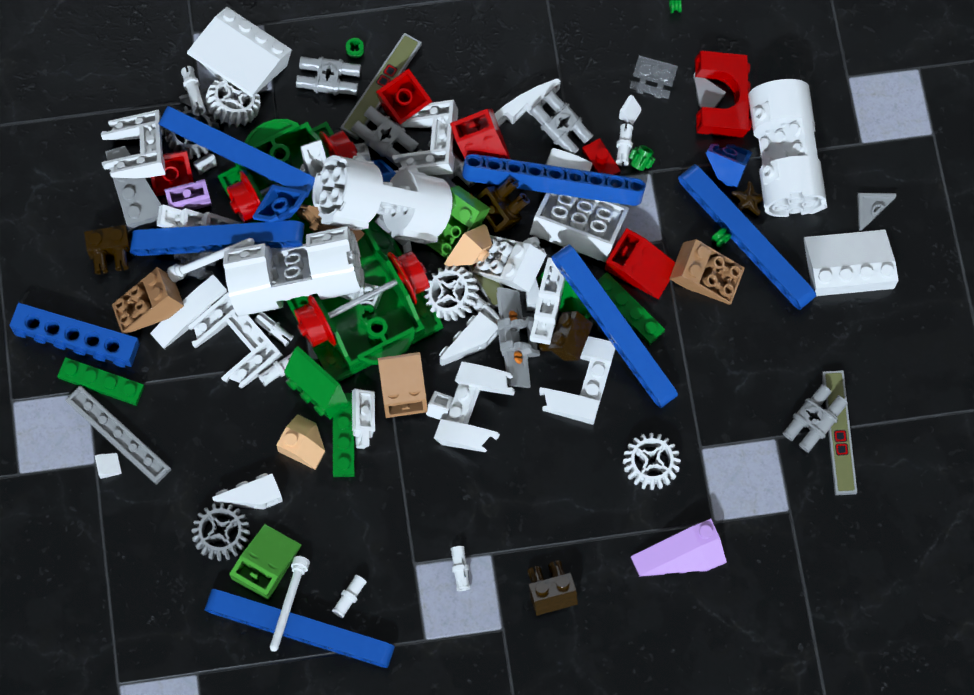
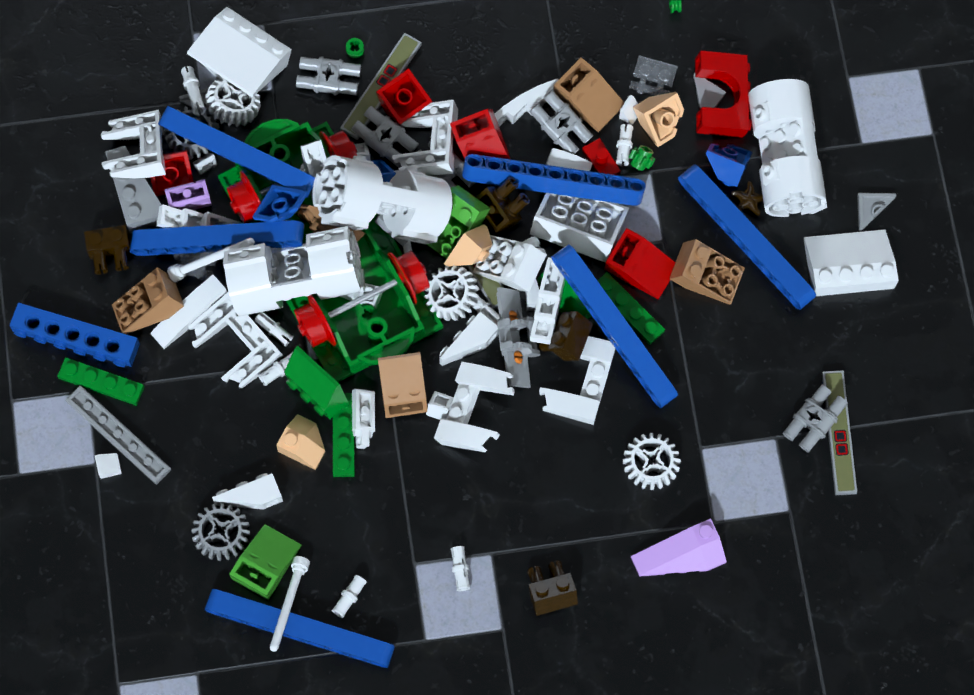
green bush [711,228,732,247] -> none
none -> medium nougat slope [553,58,624,133]
none -> light nougat slope [633,92,684,147]

